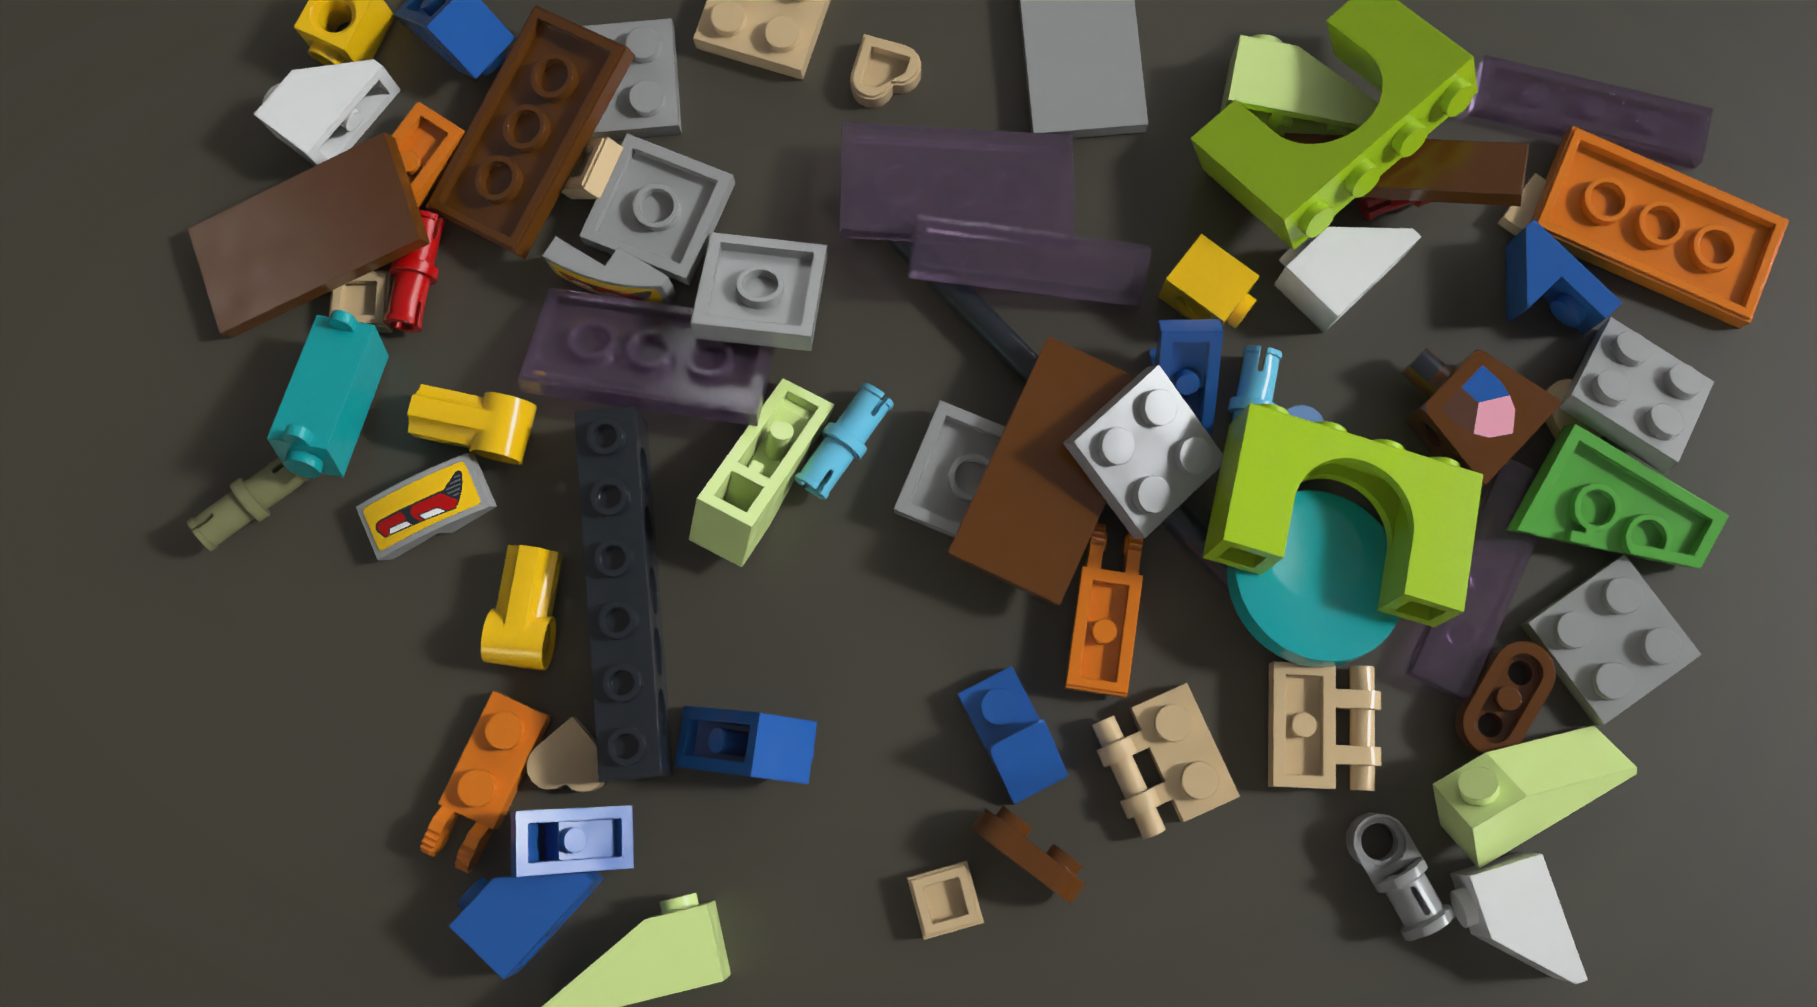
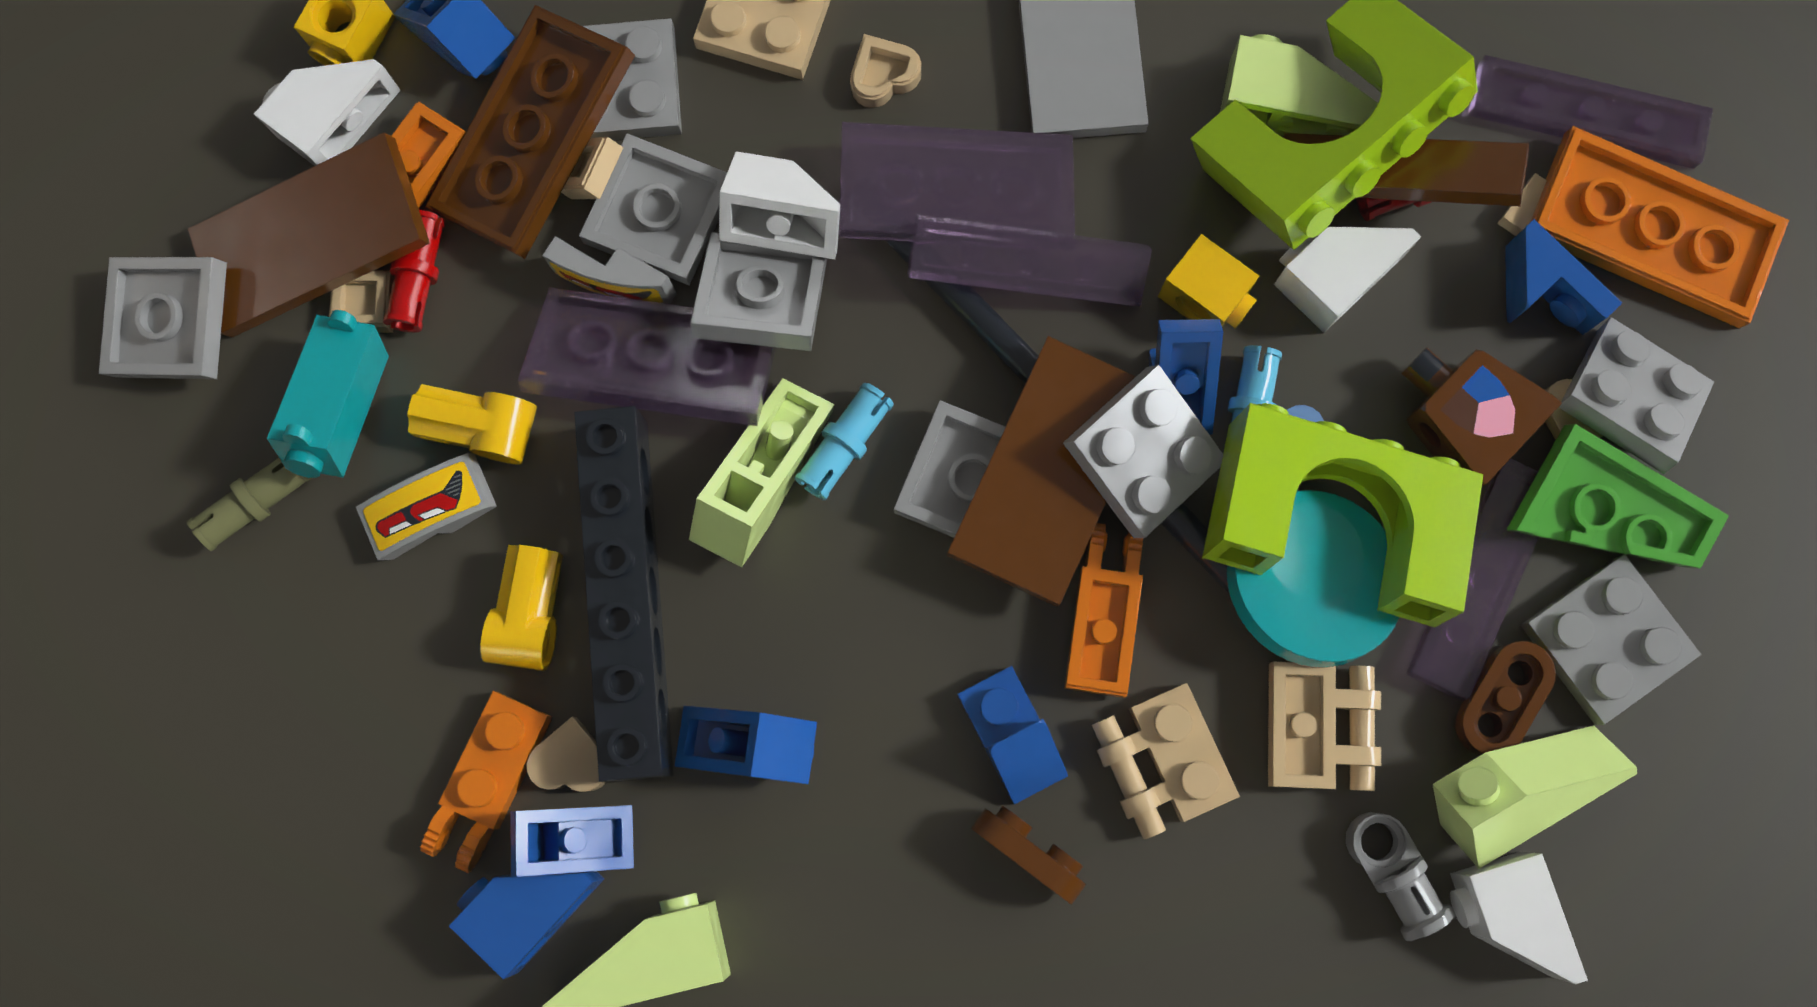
tan tile [907,860,984,940] -> none
none -> light grey plate [99,257,227,379]
none -> white slope [719,151,841,259]

